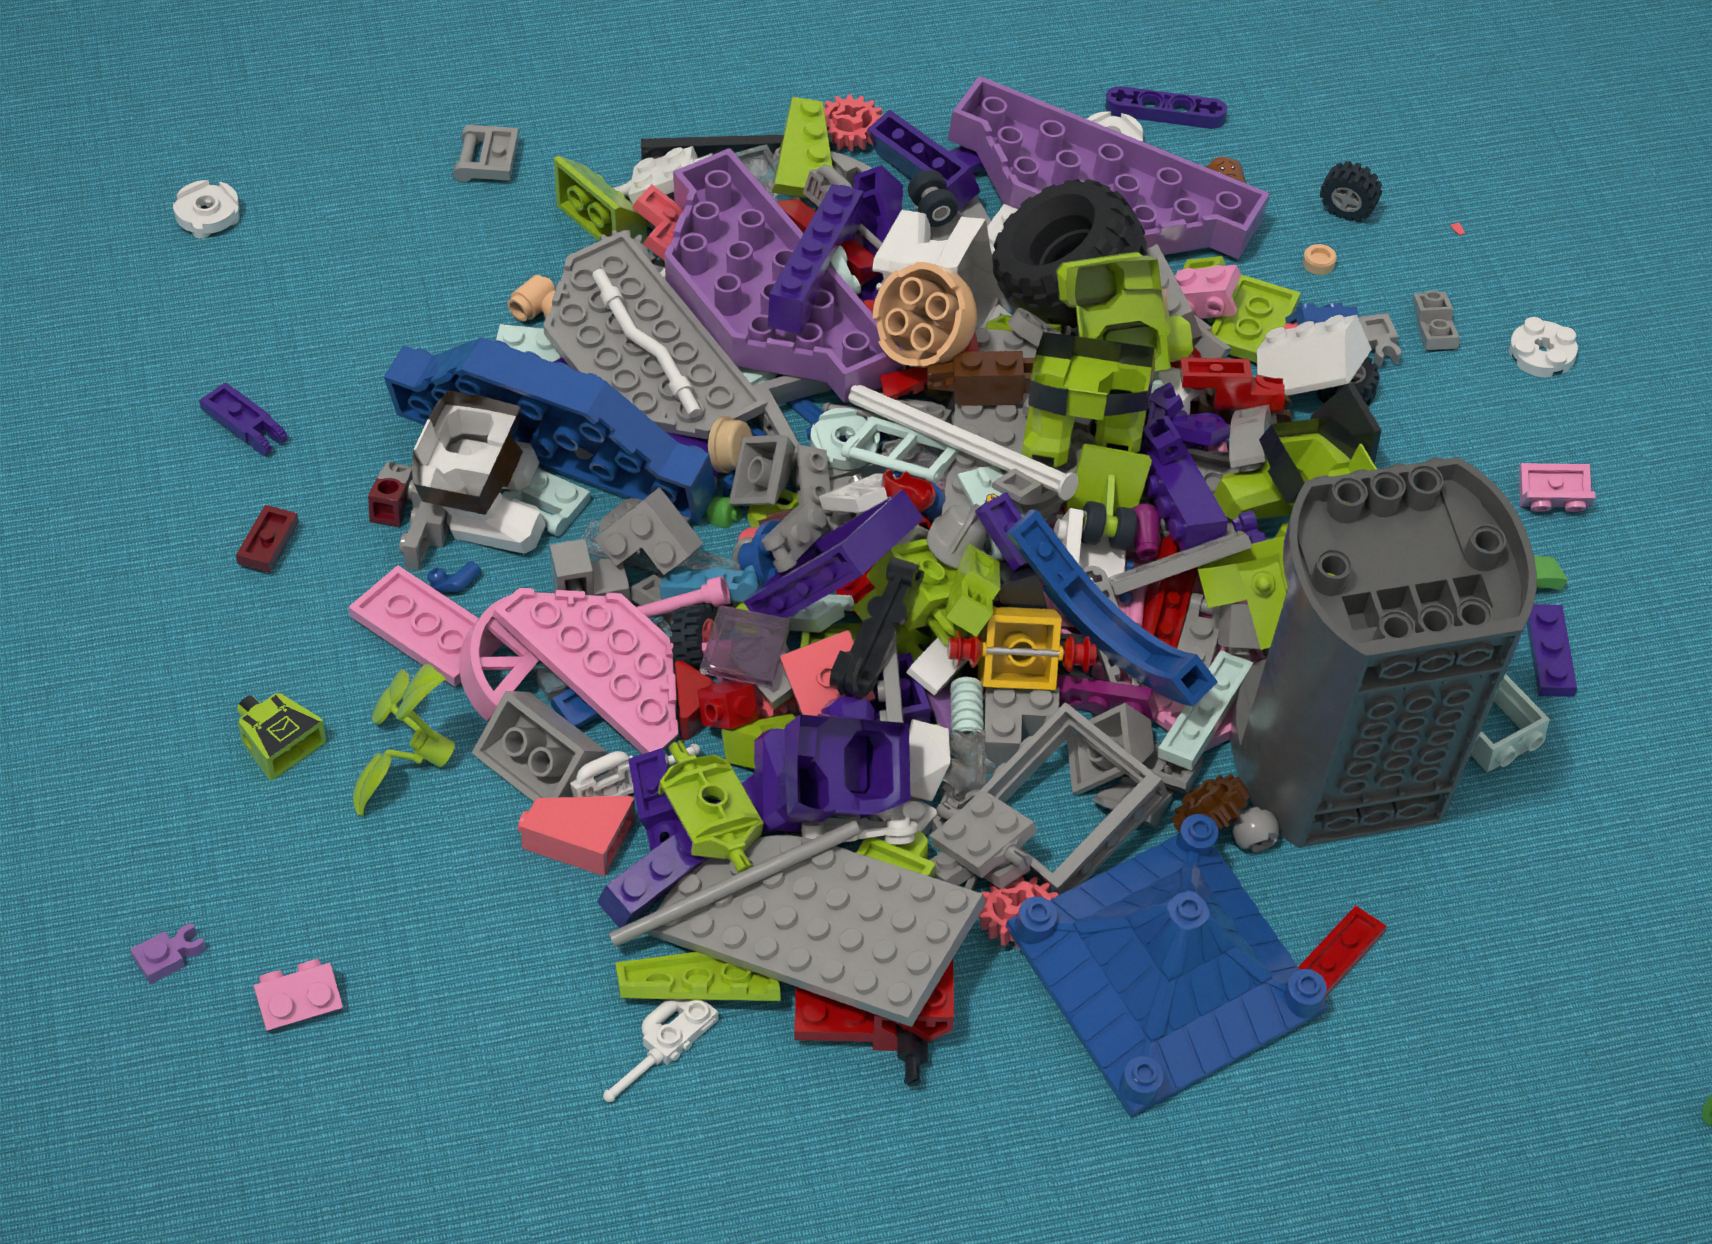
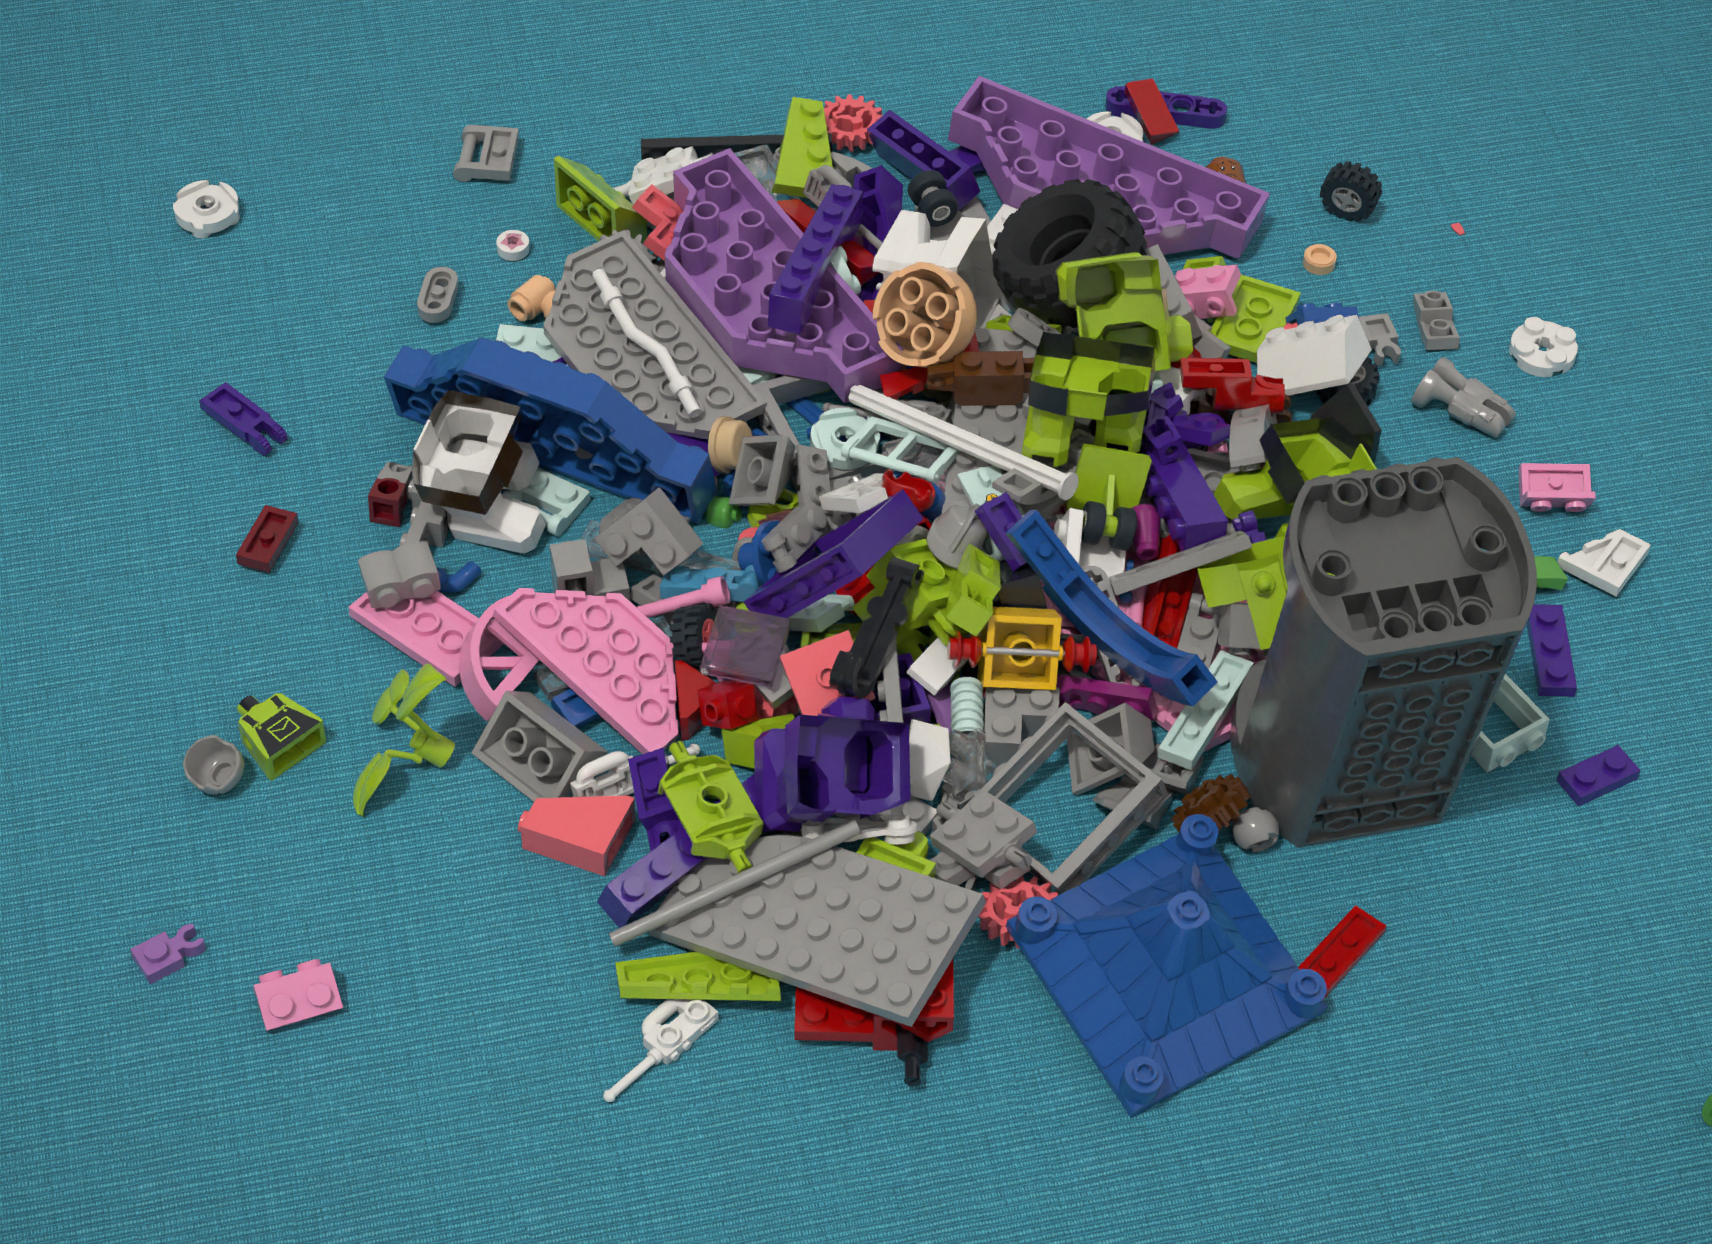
none -> light grey hair [182,735,245,795]
none -> light grey brick [358,541,441,608]
none -> light grey plate [417,267,459,323]
none -> white tile [496,230,530,261]
none -> red slope [1125,78,1179,145]
none -> light grey piece [1411,357,1516,438]
none -> dark purple plate [1556,745,1641,807]
none -> white wing [1557,529,1651,597]

